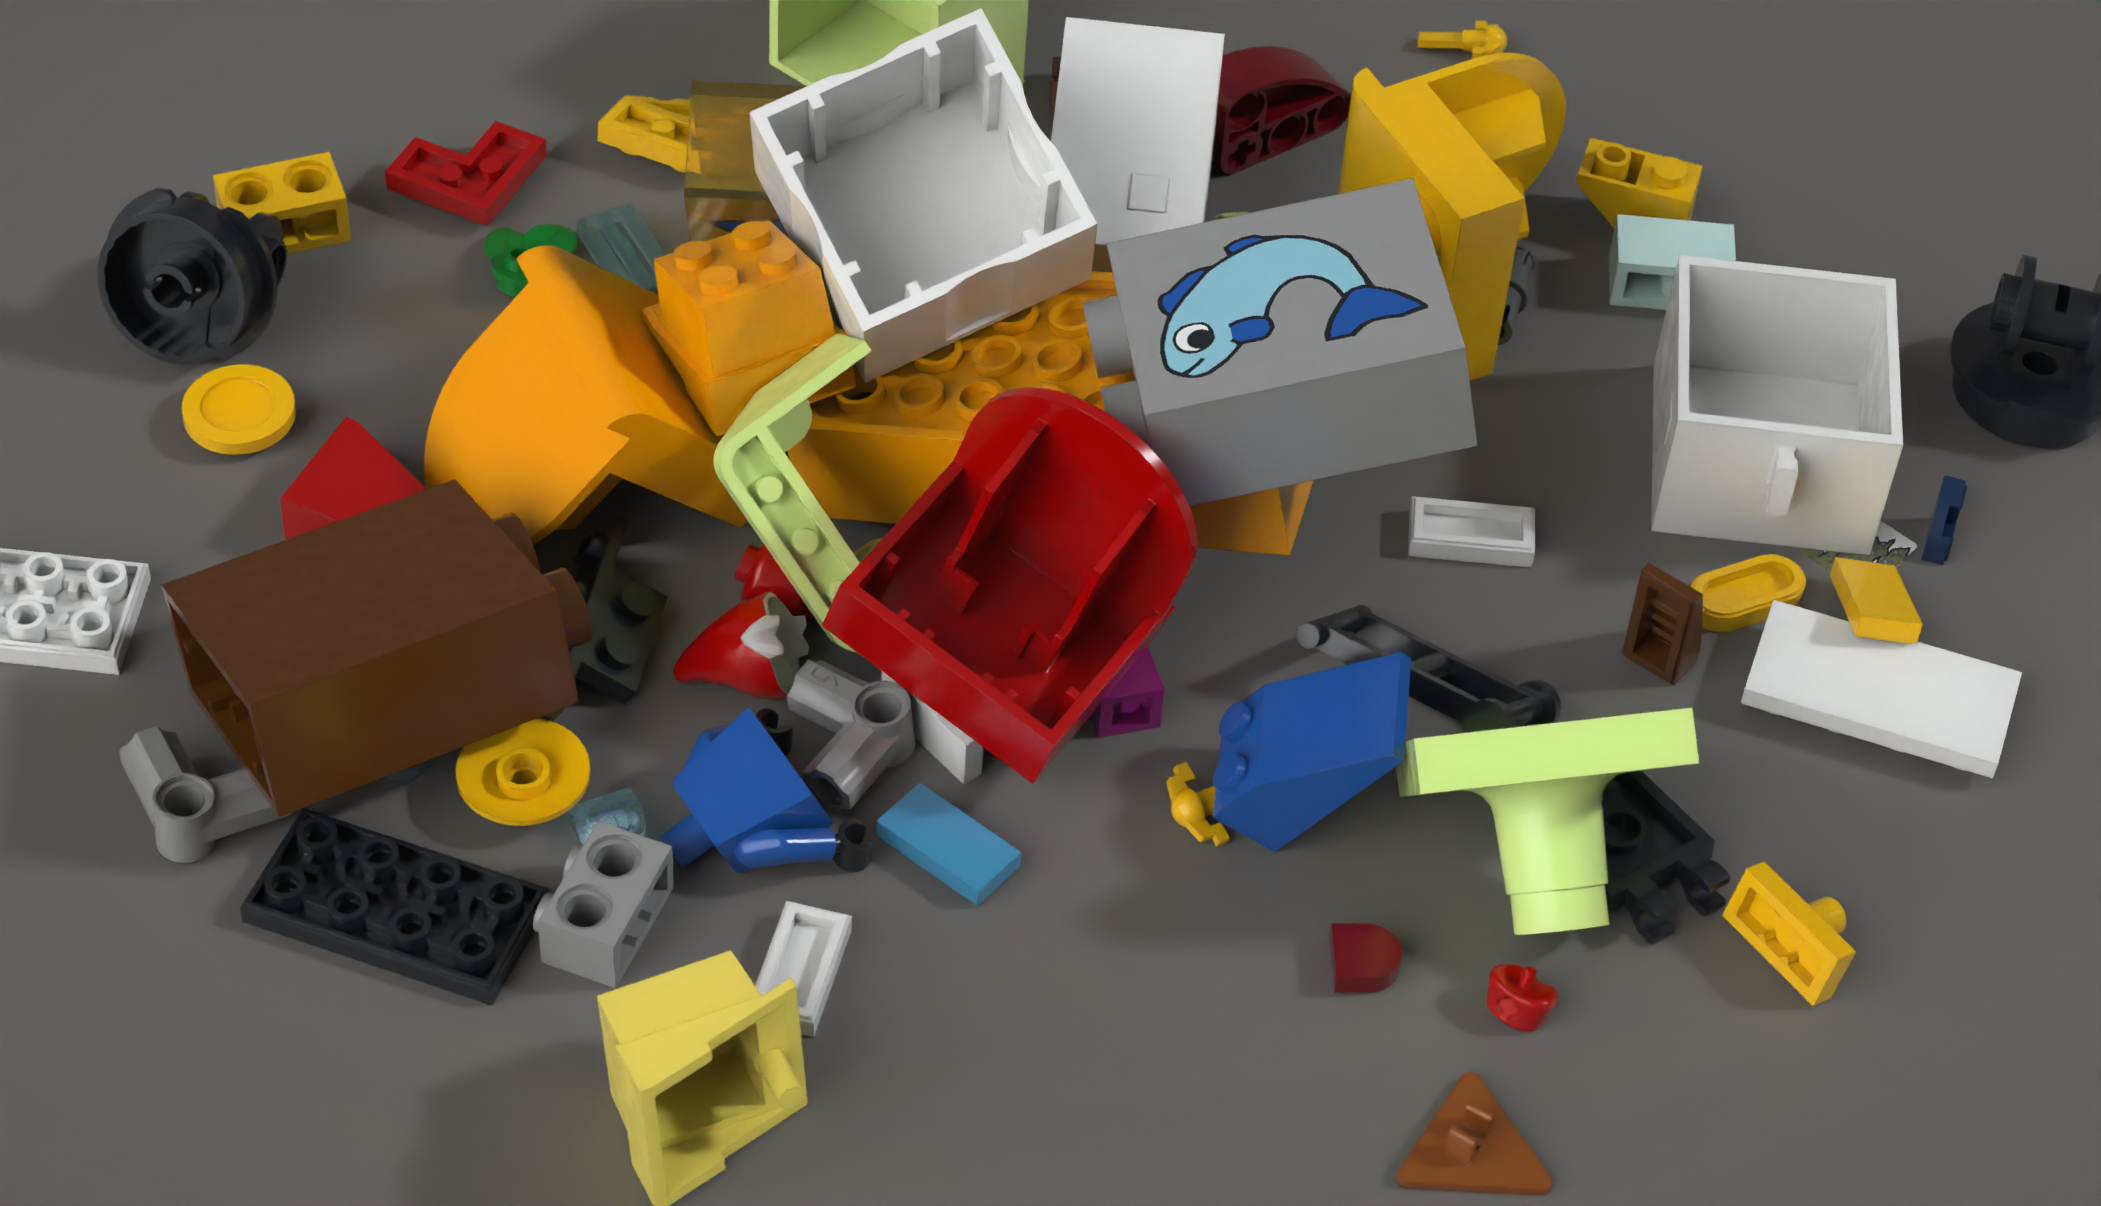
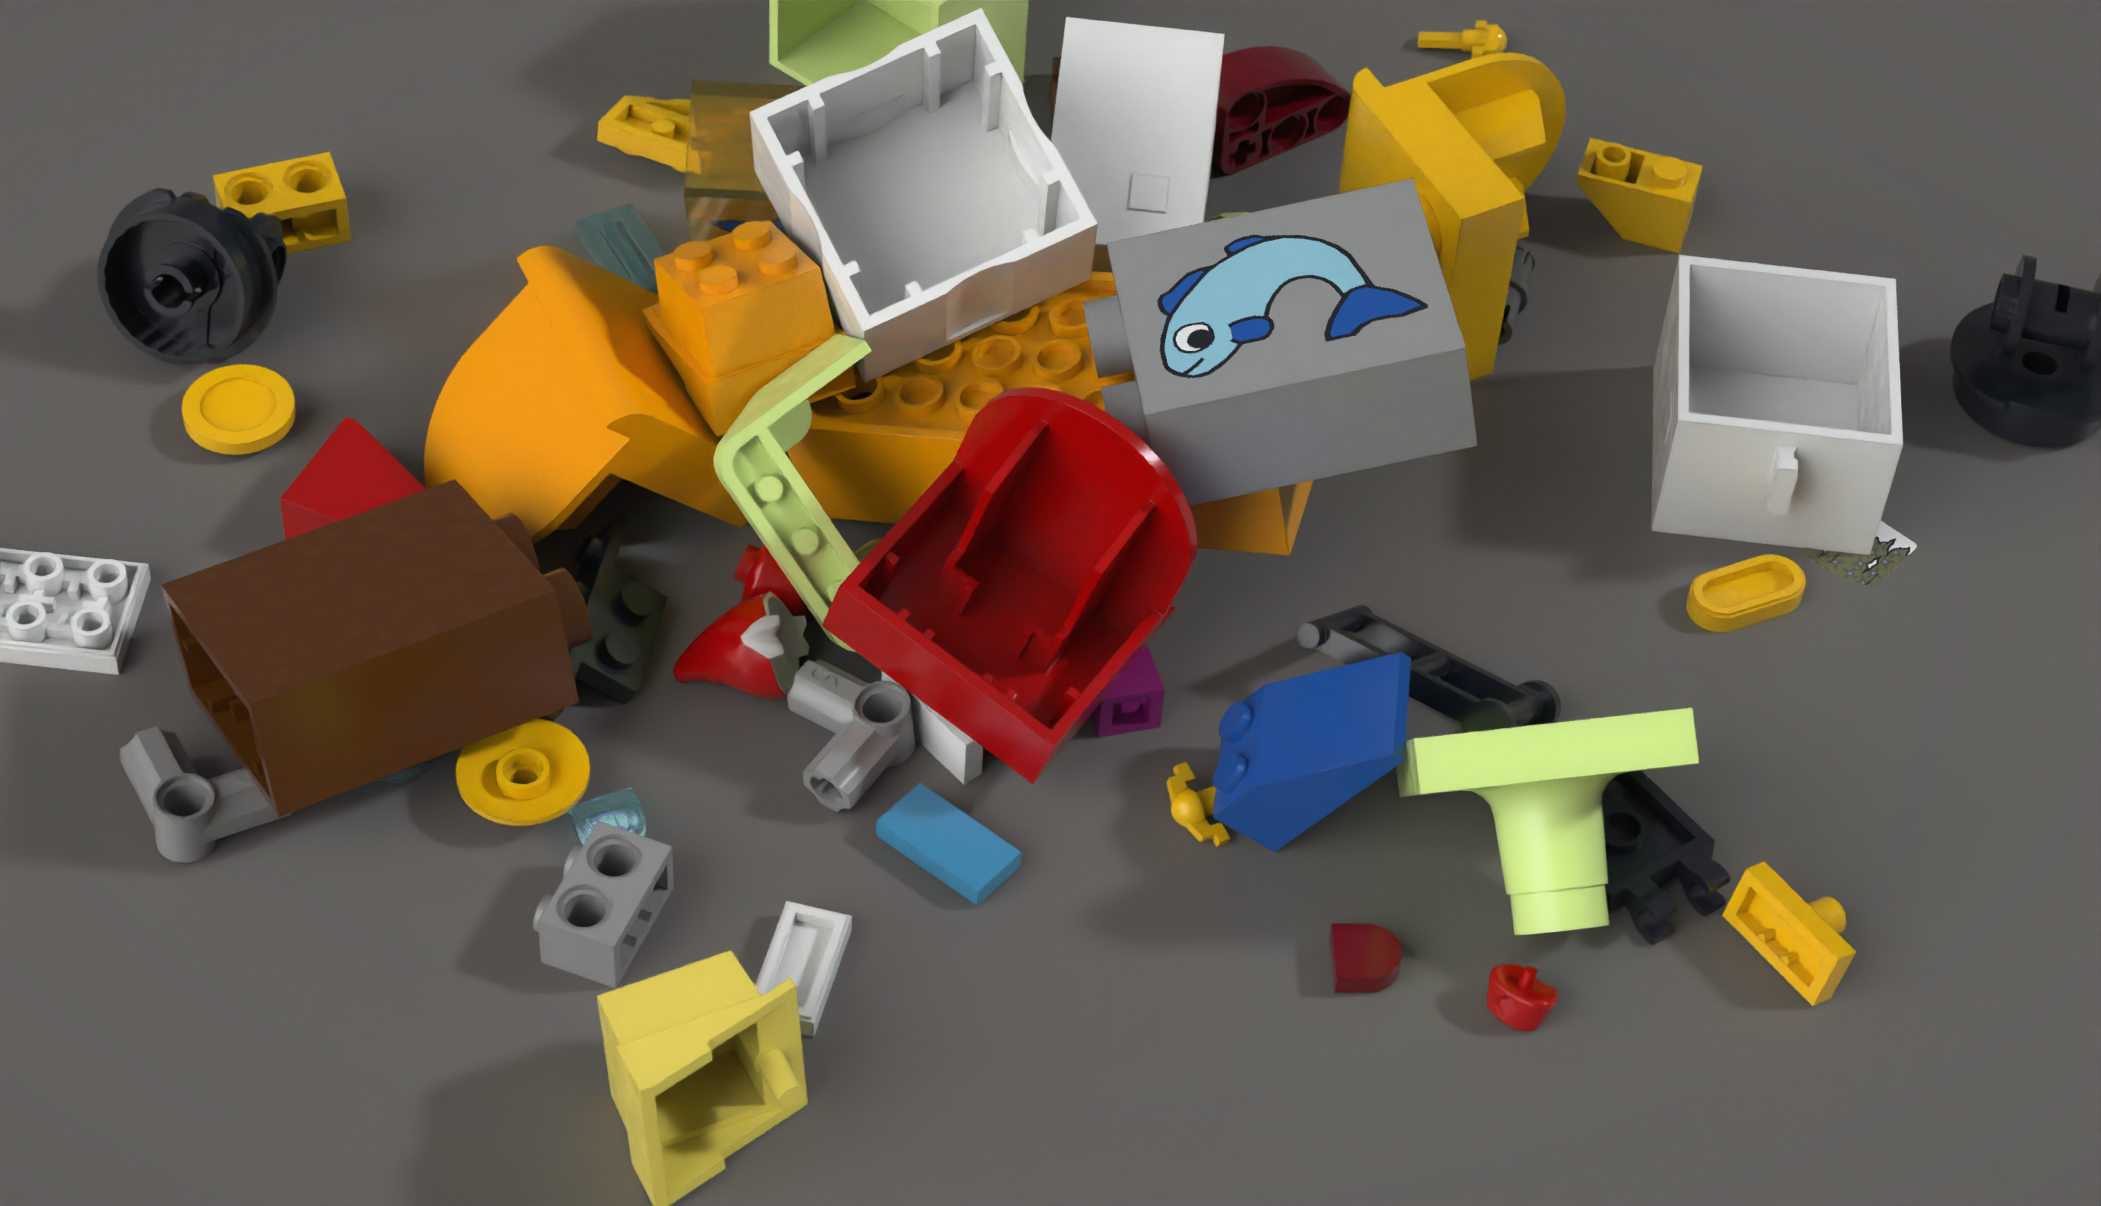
black tile [240,808,550,1006] -> none
red plate [385,121,547,226] -> none
green plate [484,224,592,297] -> none
blue torso [660,707,874,873] -> none
dark orange piece [1397,1072,1553,1195] -> none
white tile [1408,496,1535,568] -> none
light aqua brick [1608,214,1736,310] -> none
reddish brown slope [1622,563,1703,686] -> none
white tile [1741,599,2022,778] -> none
yellow tile [1829,557,1923,644] -> none
dark blue tile [1921,475,1967,565] -> none

